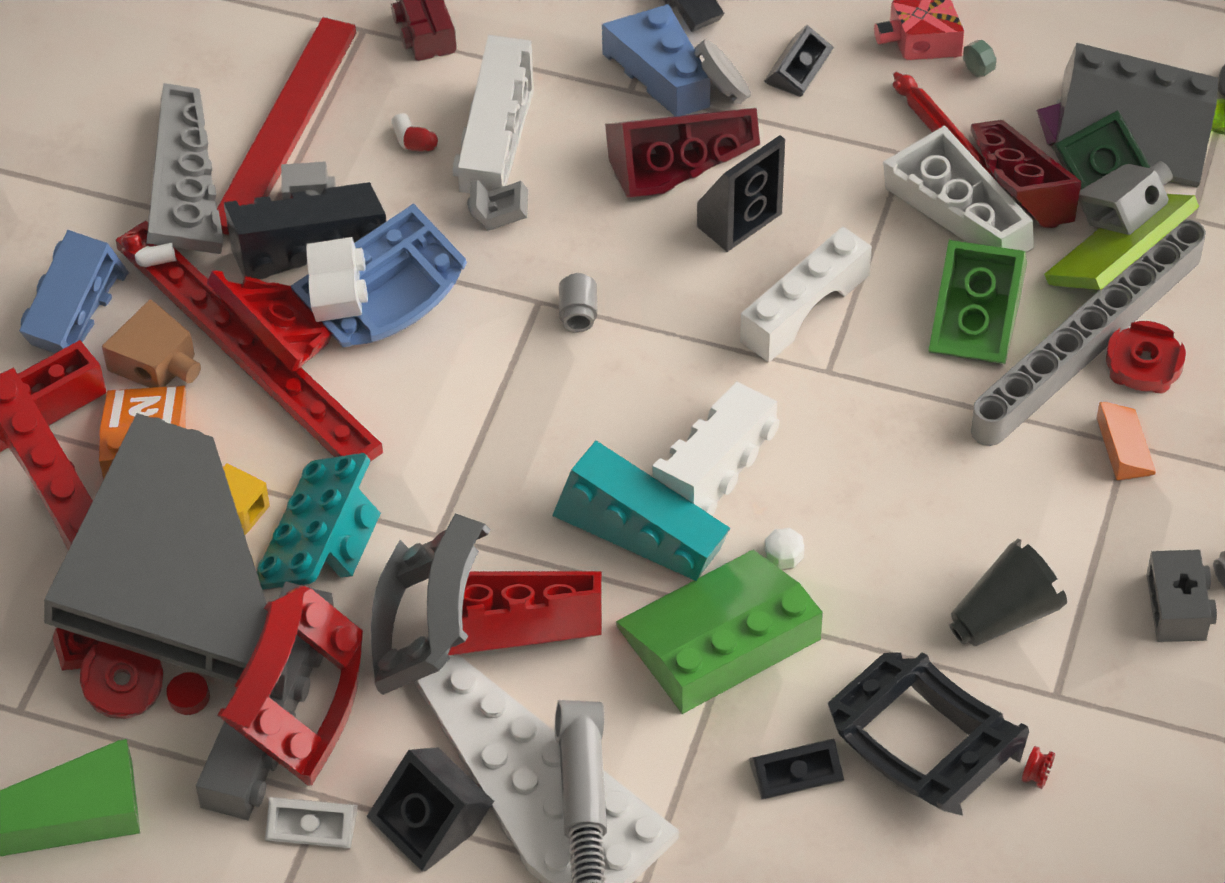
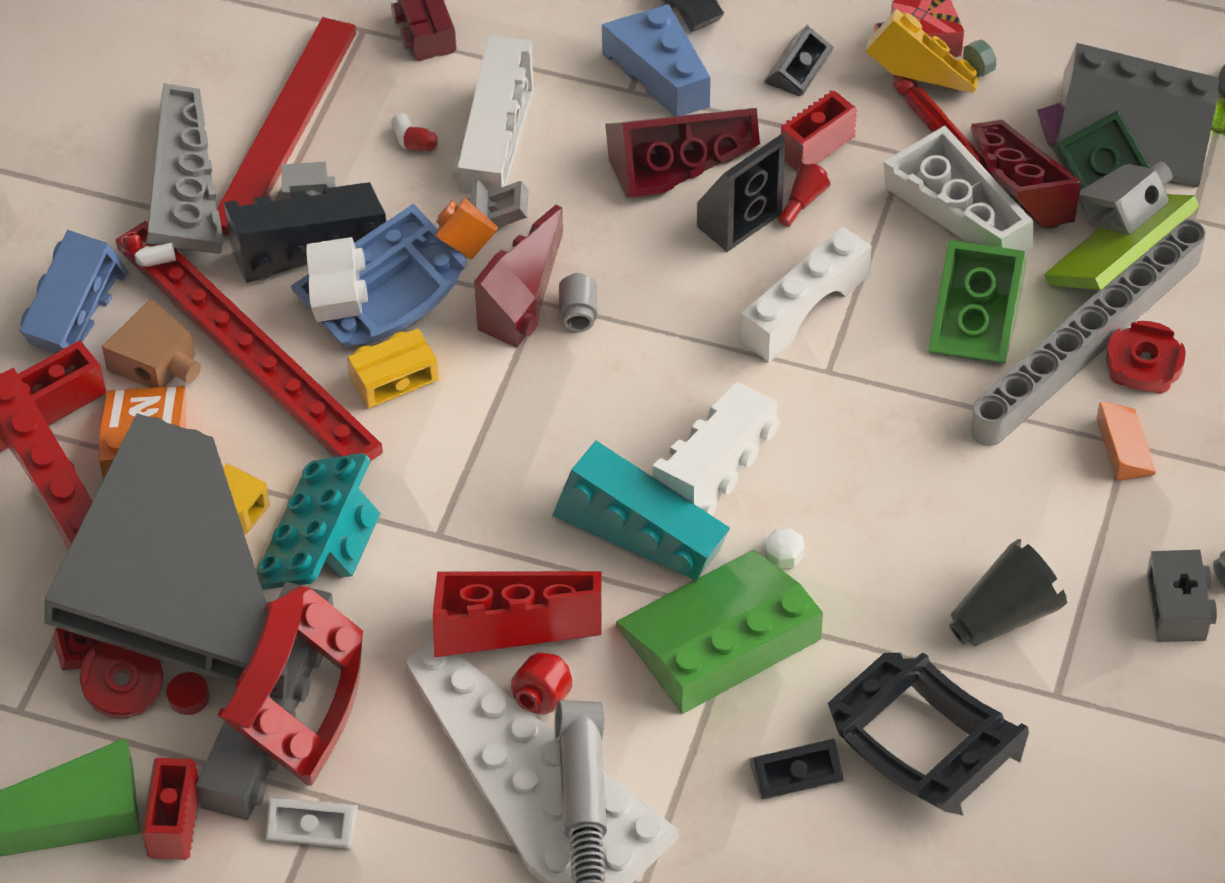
red wing [207,270,332,372] -> none
black slope [367,747,494,871] -> none
dark grey wedge [371,513,491,695] -> none
light grey tile [695,39,751,104] -> none
red bush [1022,746,1055,789] -> none
none -> red brick [141,758,199,860]
none -> yellow brick [347,328,439,409]
none -> orange slope [435,197,498,260]
none -> wedge [474,205,563,348]
none -> red head [511,652,573,715]
none -> red cone [778,163,831,227]
none -> red brick [781,91,857,171]
none -> yellow slope [865,9,979,93]

